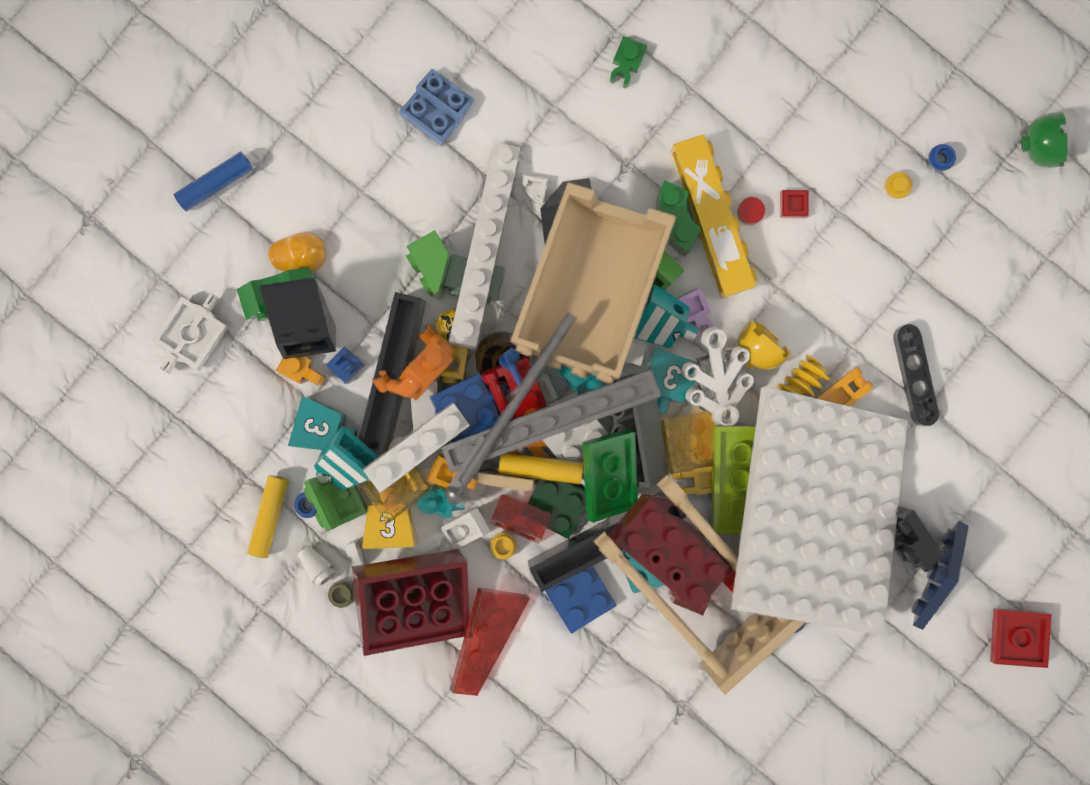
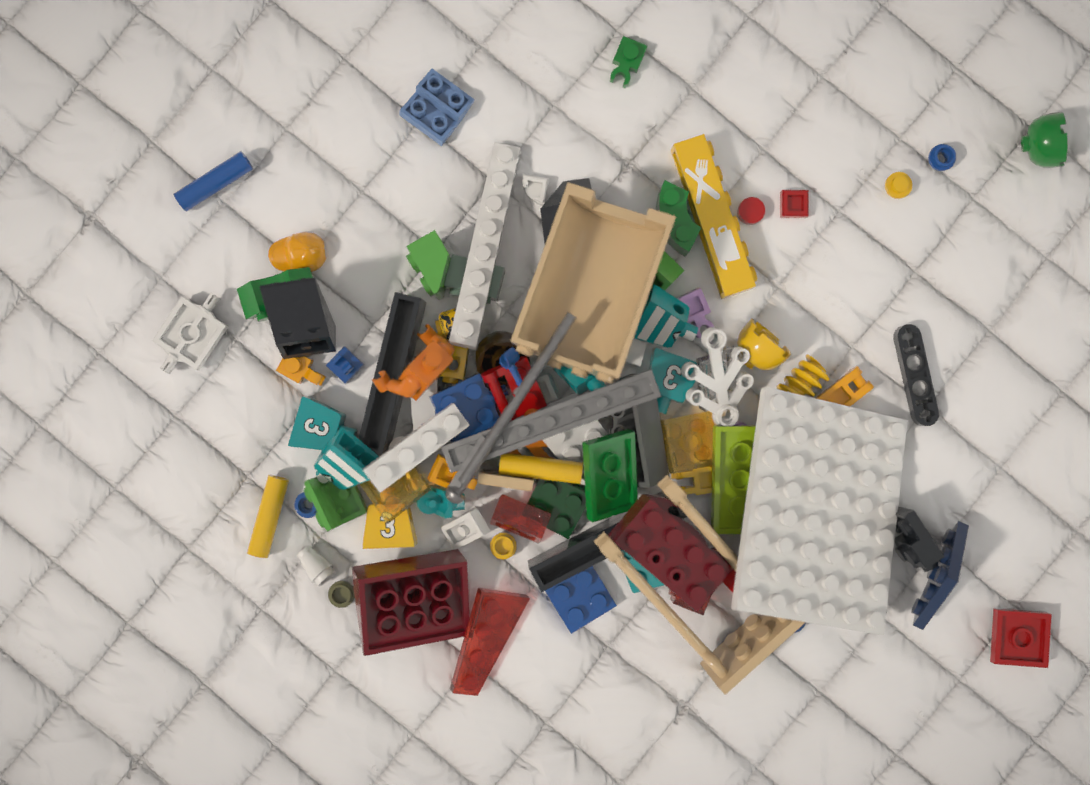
white tile [345,540,365,566] -> none

